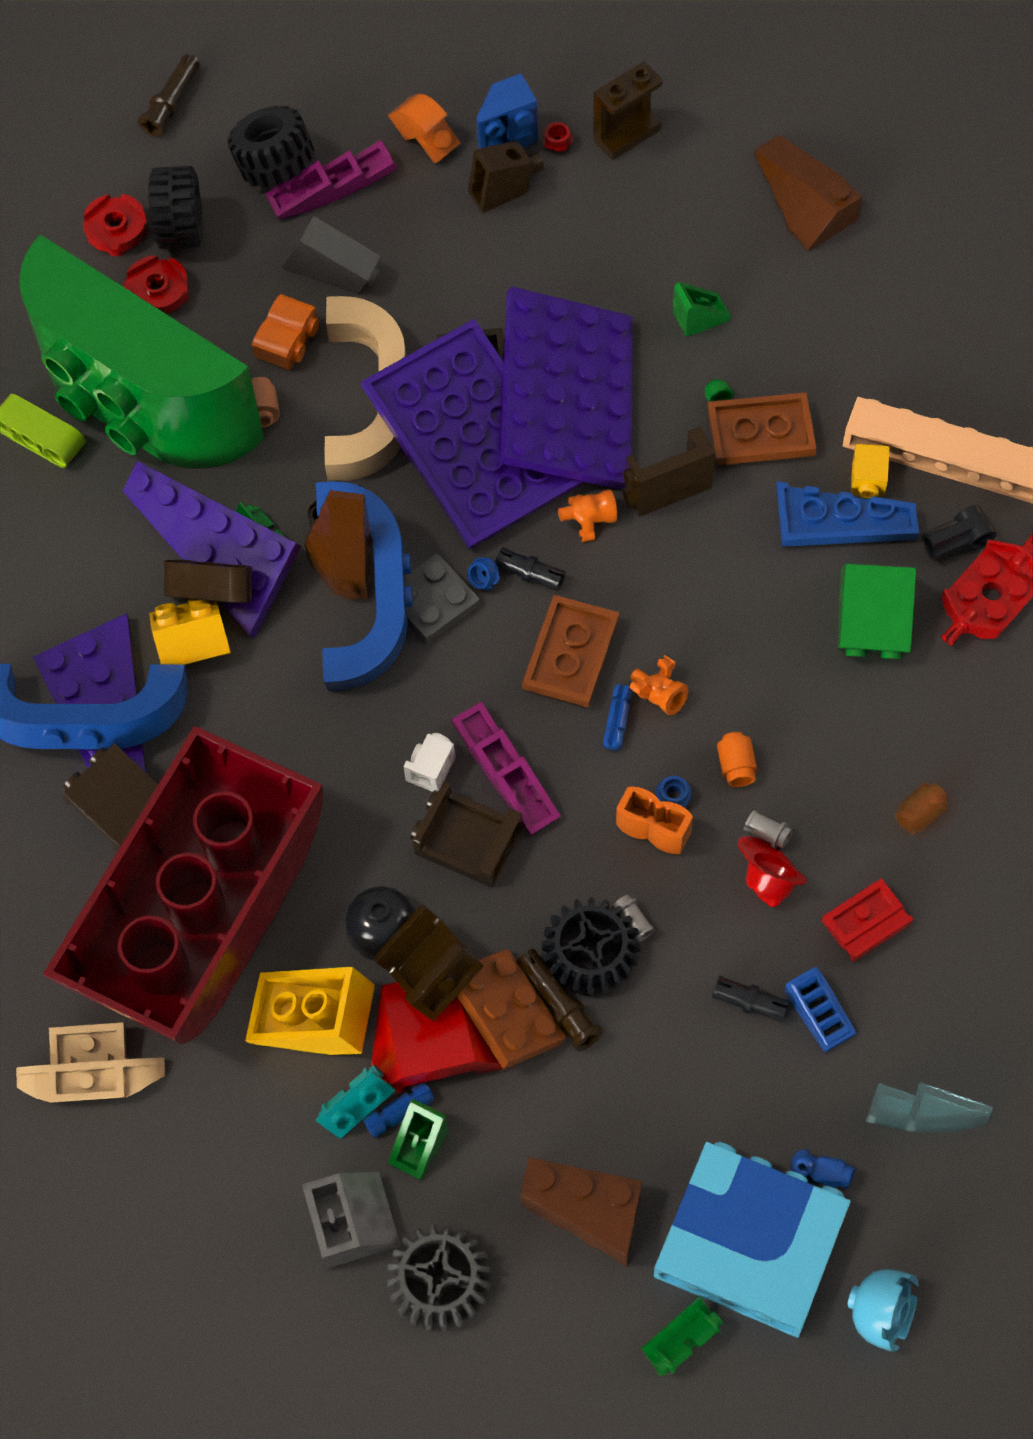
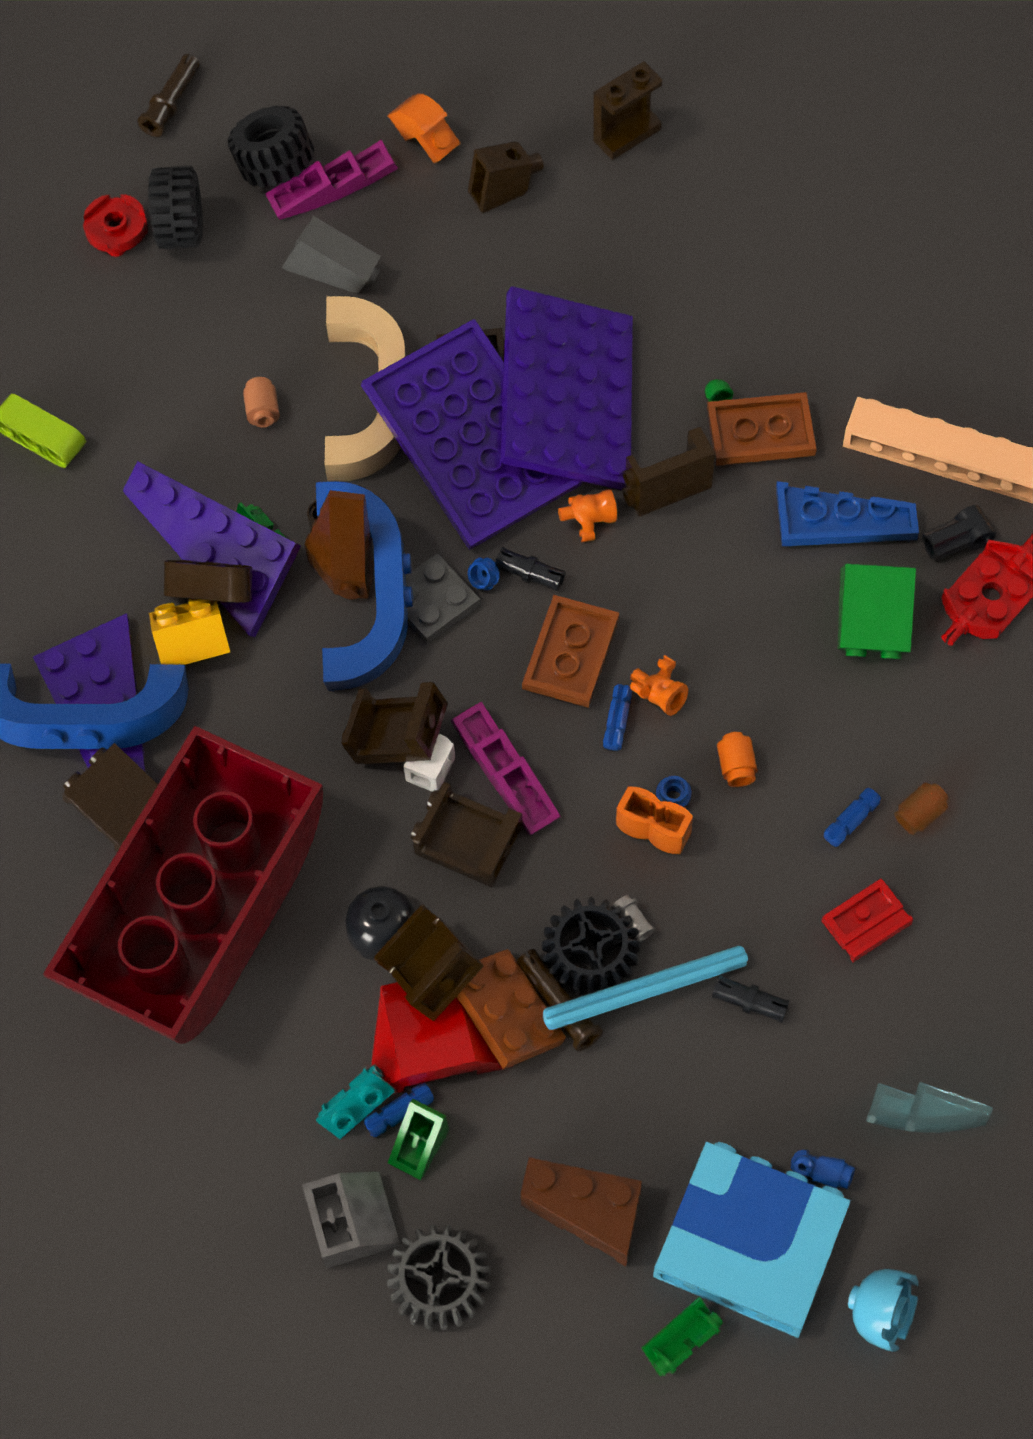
tan plate [16,1022,165,1103] -> none
green brick [19,234,264,469] -> none
red plate [123,255,189,314] -> none
yellow slope [245,967,375,1055] -> none
orange brick [252,294,320,370] -> none
blue slope [476,73,538,148] -> none
red plate [543,122,573,152] -> none
green slope [672,282,732,337] -> none
red piece [738,836,807,907] -> none
light grey pin [744,810,793,849] -> none
reddish brown wedge [754,135,862,252] -> none
blue slope [784,966,856,1053] -> none
yellow brick [851,444,889,500] -> none
none -> dark brown panel [341,682,448,764]
none -> medium azure axle [543,946,748,1030]
none -> blue axle [823,788,881,847]

